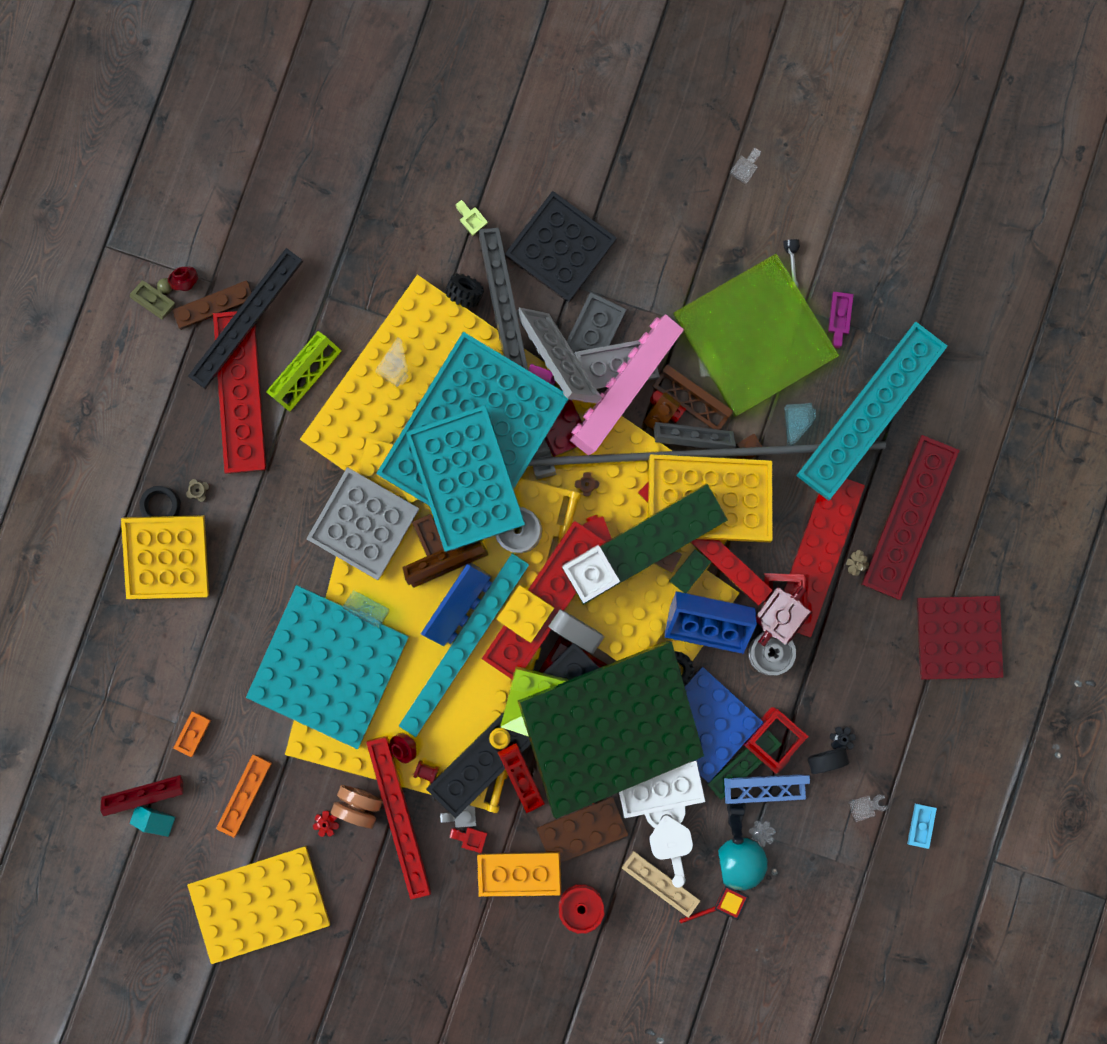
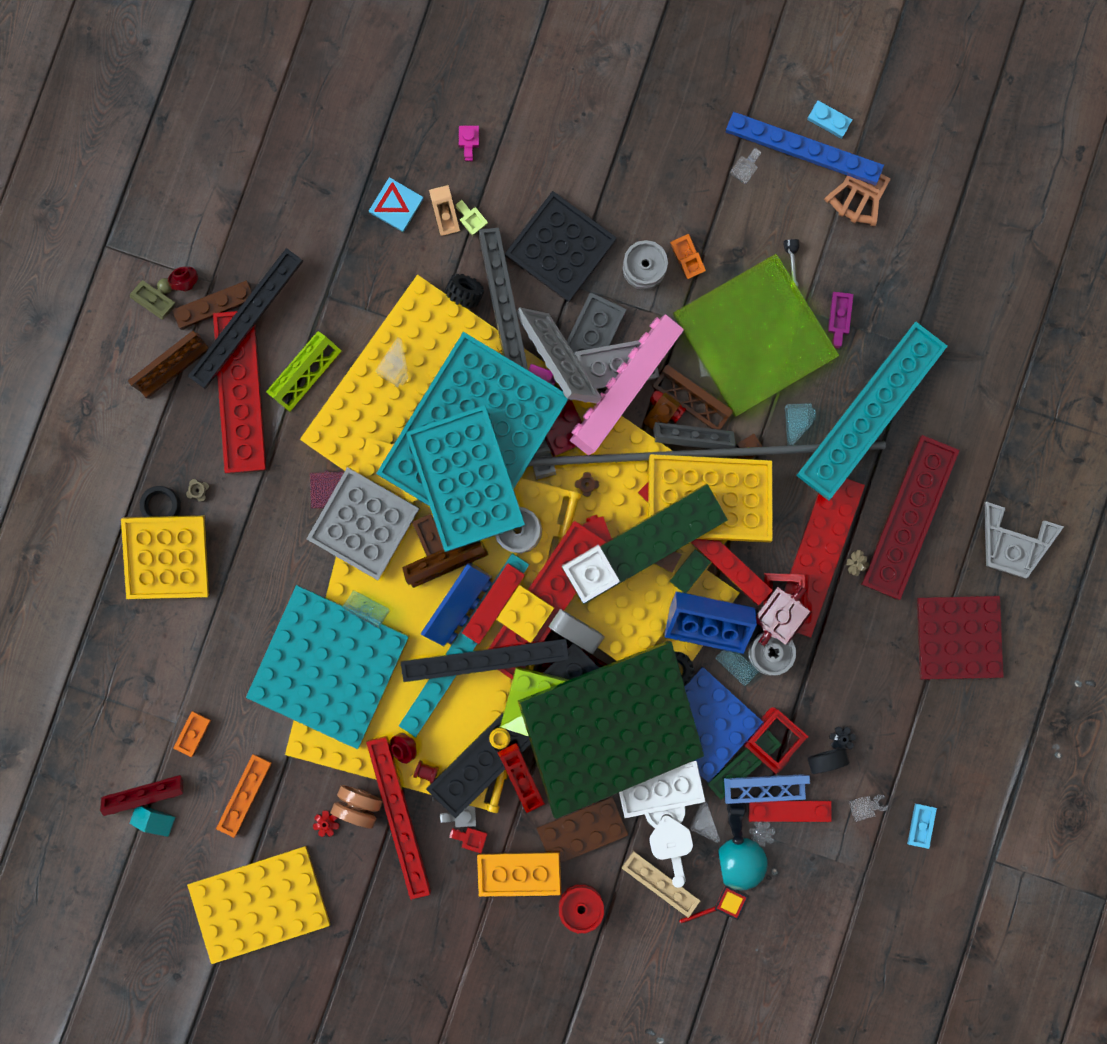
none -> reddish brown fence [128,330,209,398]
none -> clear pink piece [310,470,344,509]
none -> medium azure tile [369,177,424,233]
none -> black plate [401,638,569,682]
none -> light nougat slope [429,185,460,236]
none -> dark pink plate [459,126,479,161]
none -> red plate [462,563,525,644]
none -> light grey wheel [622,240,668,290]
none -> orange slope [670,234,706,279]
none -> clear slope [689,802,720,843]
none -> clear light blue plate [715,650,759,687]
none -> blue plate [726,112,884,186]
none -> red plate [748,800,831,822]
none -> medium azure plate [807,101,853,139]
none -> nougat plate [824,174,890,226]
none -> light grey wing [984,502,1064,579]

